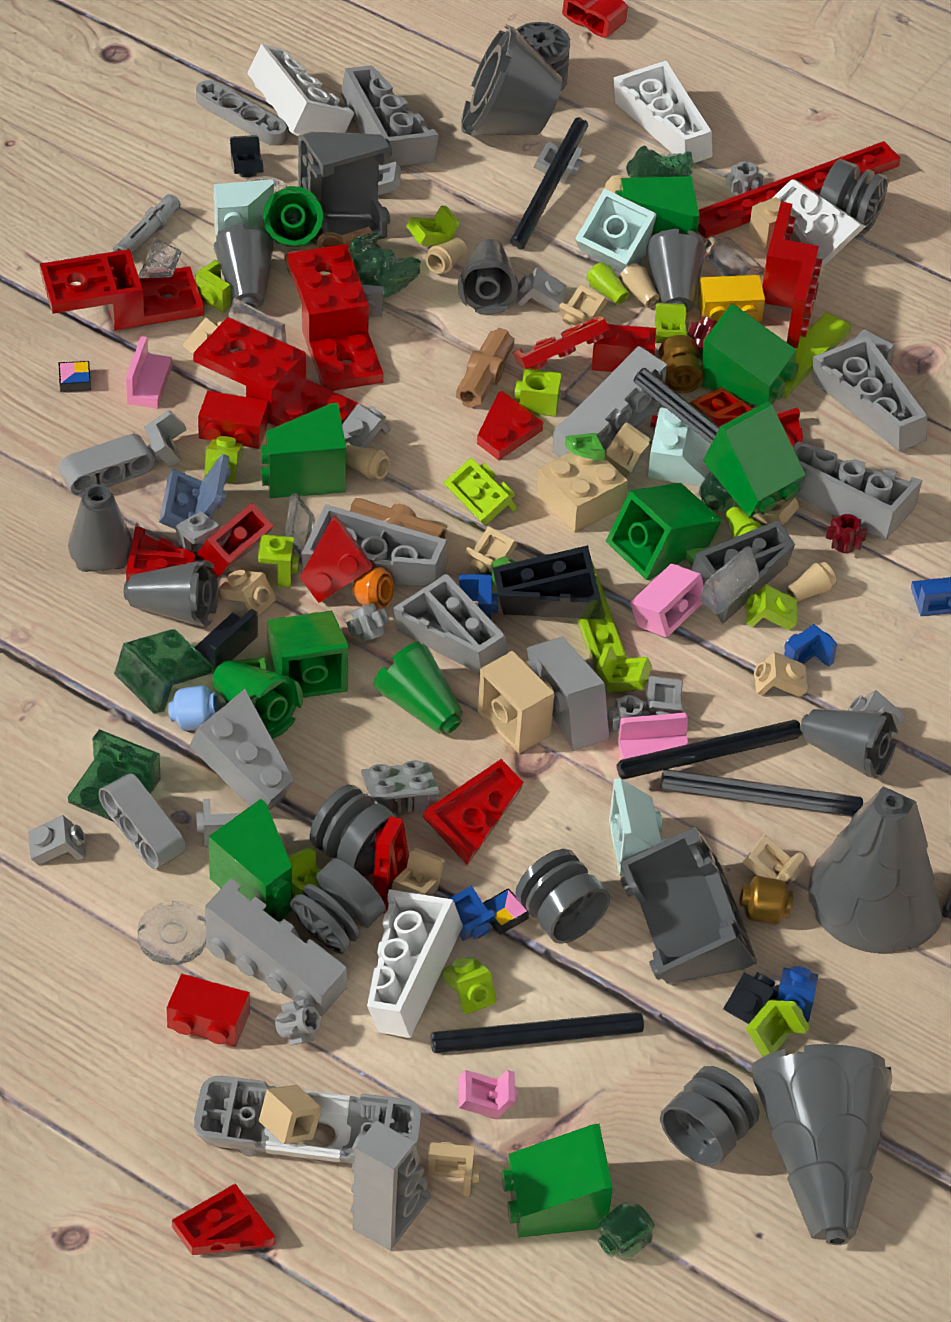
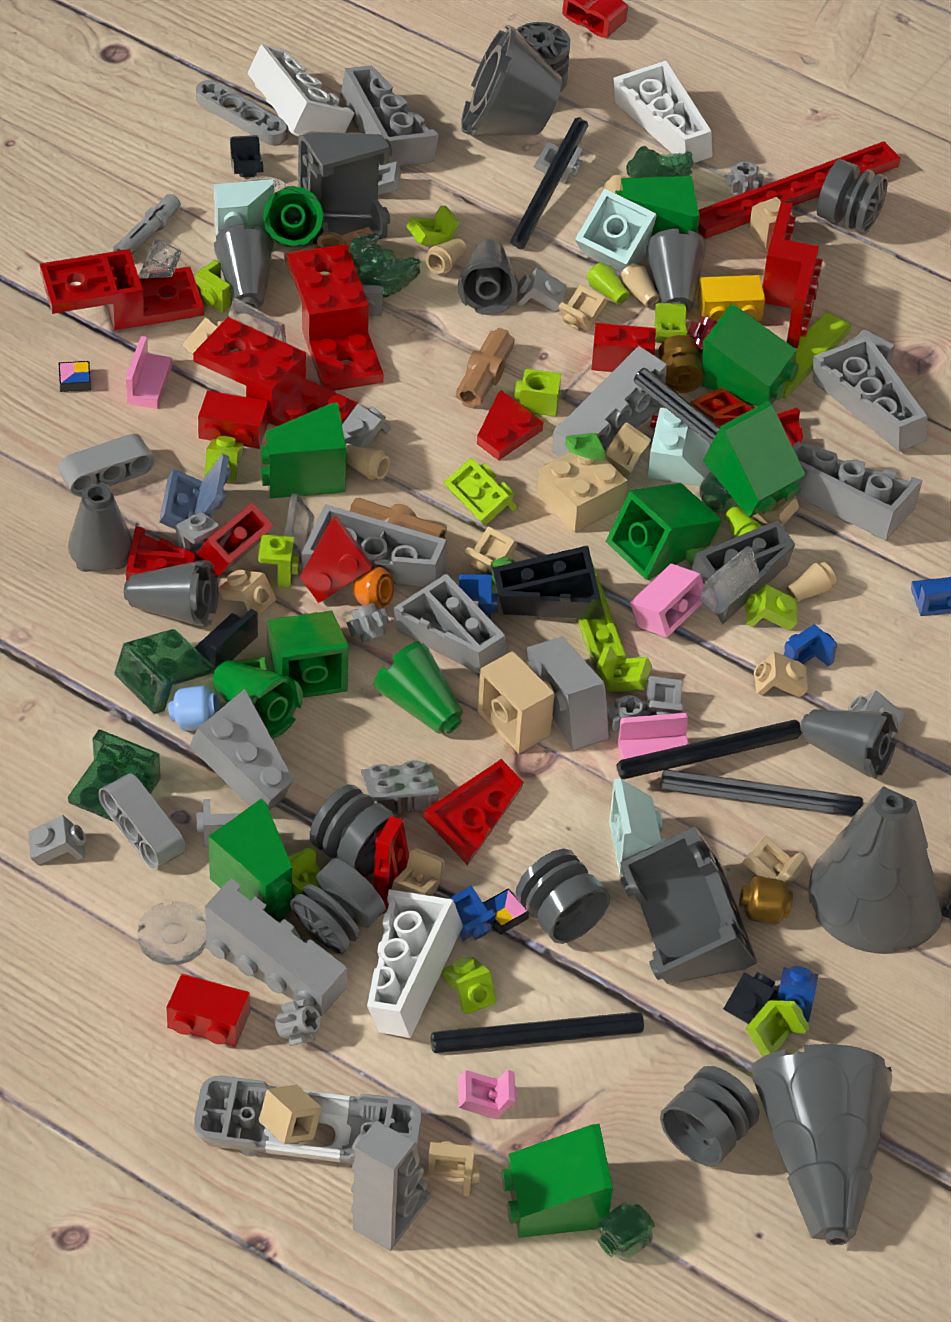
light grey bracket [144,410,187,468] -> none
red wing [172,1183,276,1255] -> none
red wing [512,316,610,370] -> none
clear slope [704,236,765,277] -> none
white wing [773,179,866,266] -> none
dark red gear [826,514,867,553] -> none

